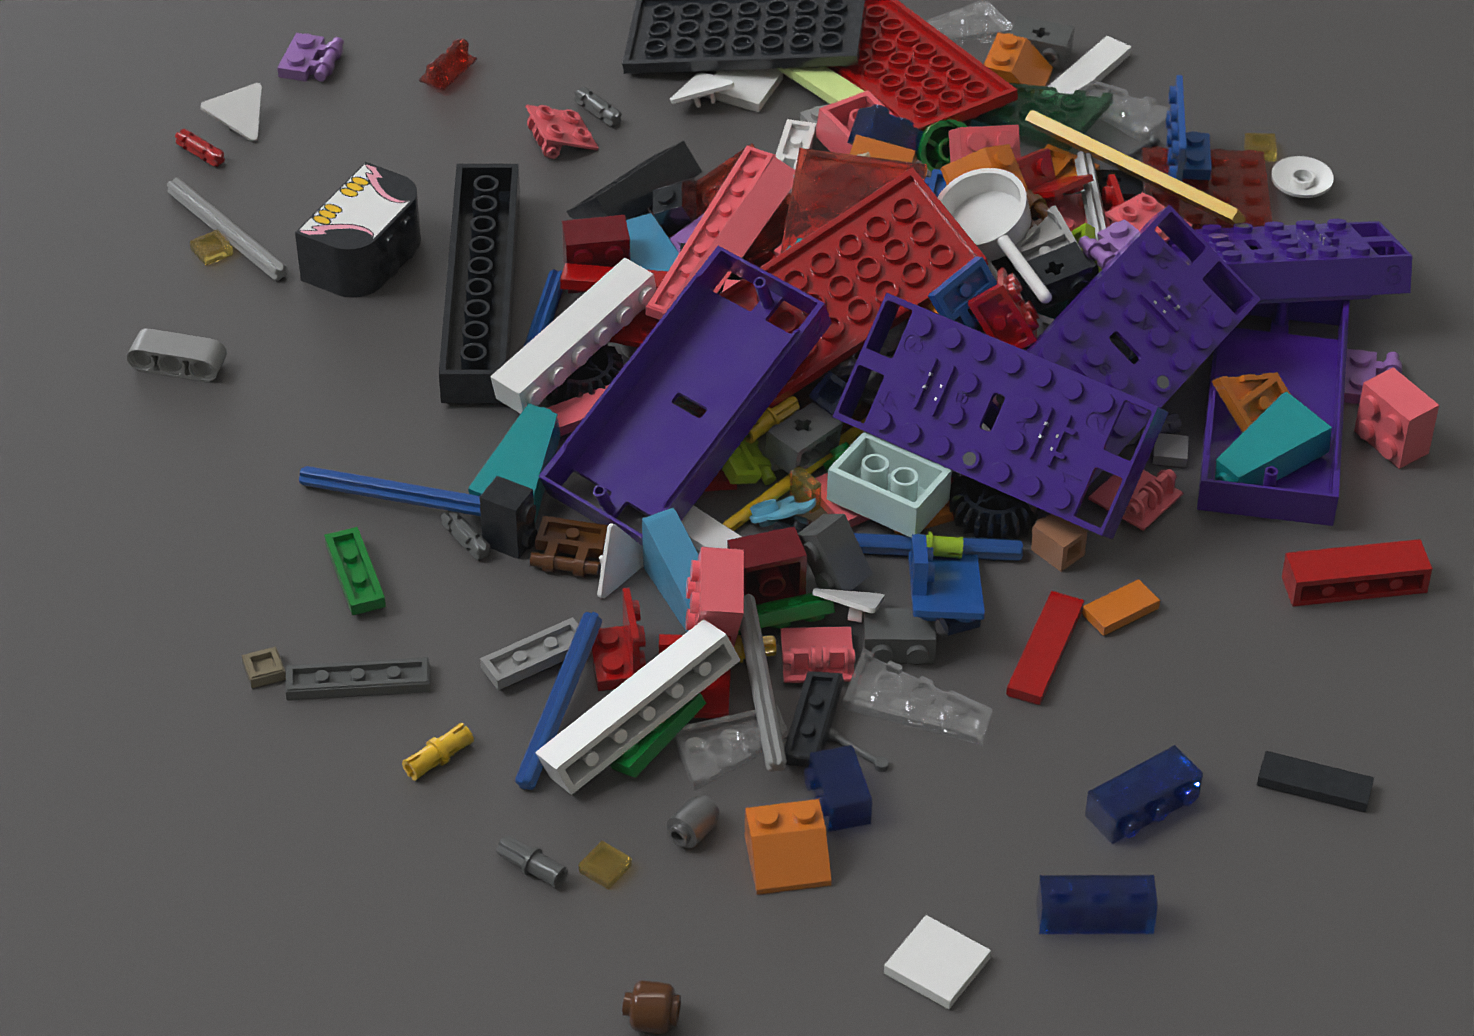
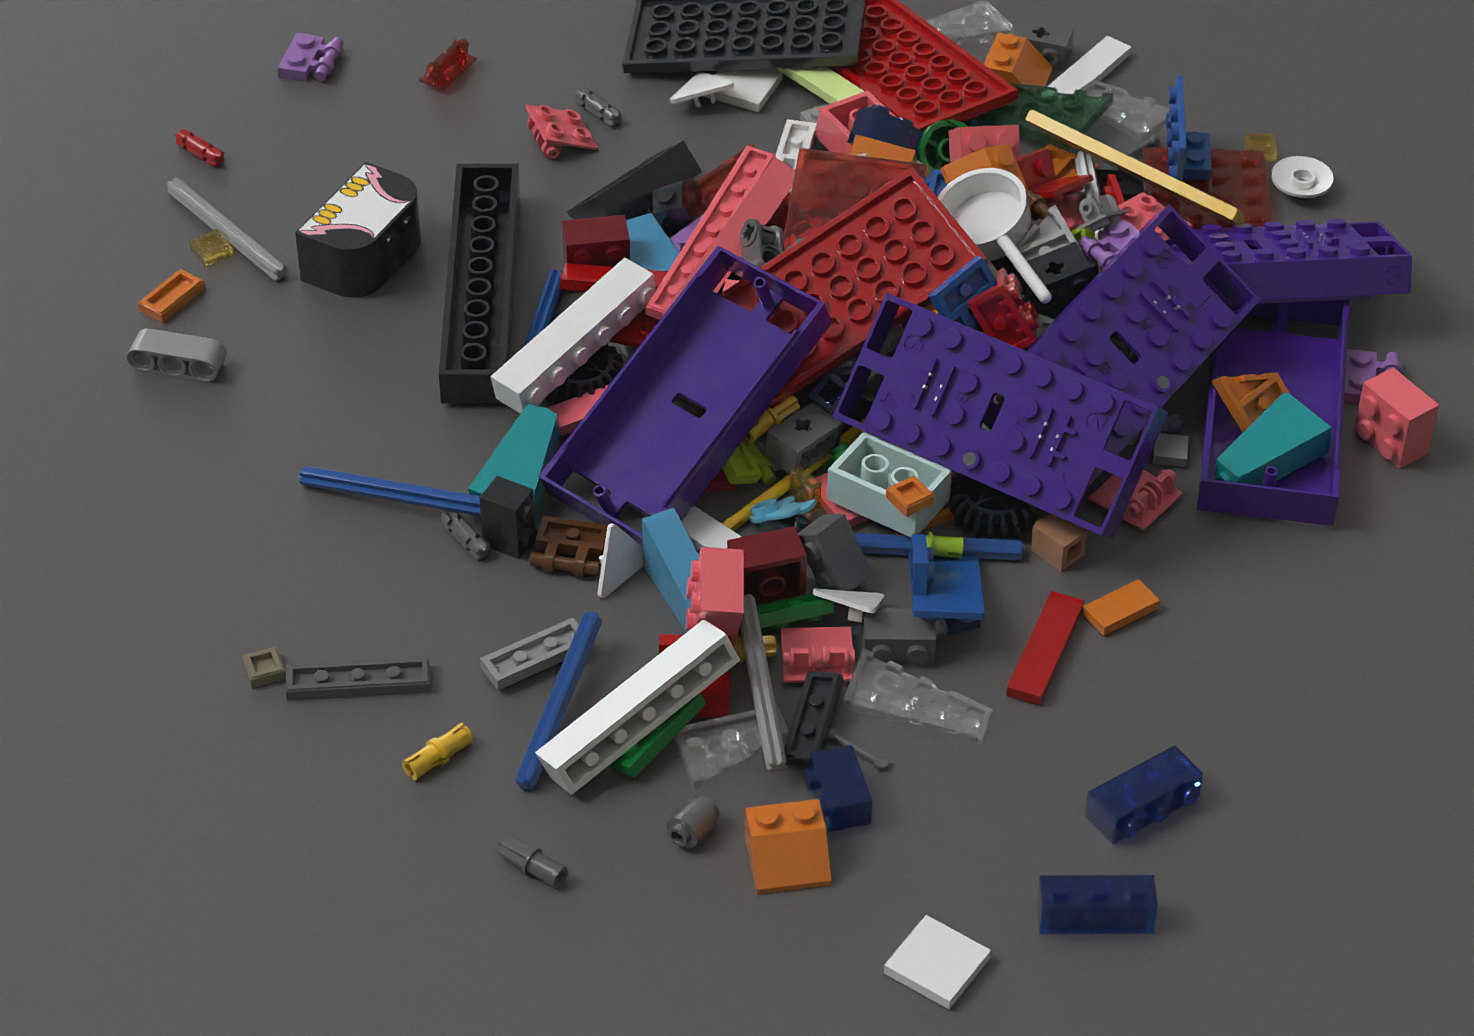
white piece [200,83,262,142] -> none
green plate [324,527,386,615] -> none
clear yellow tile [579,841,632,890] -> none
red bracket [591,587,646,691] -> none
reddish brown head [622,980,681,1034] -> none
black tile [1257,751,1374,812] -> none
red brick [1282,539,1433,607] -> none
none -> orange tile [138,269,205,323]
none -> dark grey piece [740,218,783,268]
none -> orange tile [886,476,935,517]
none -> light grey hinge [1078,195,1130,232]

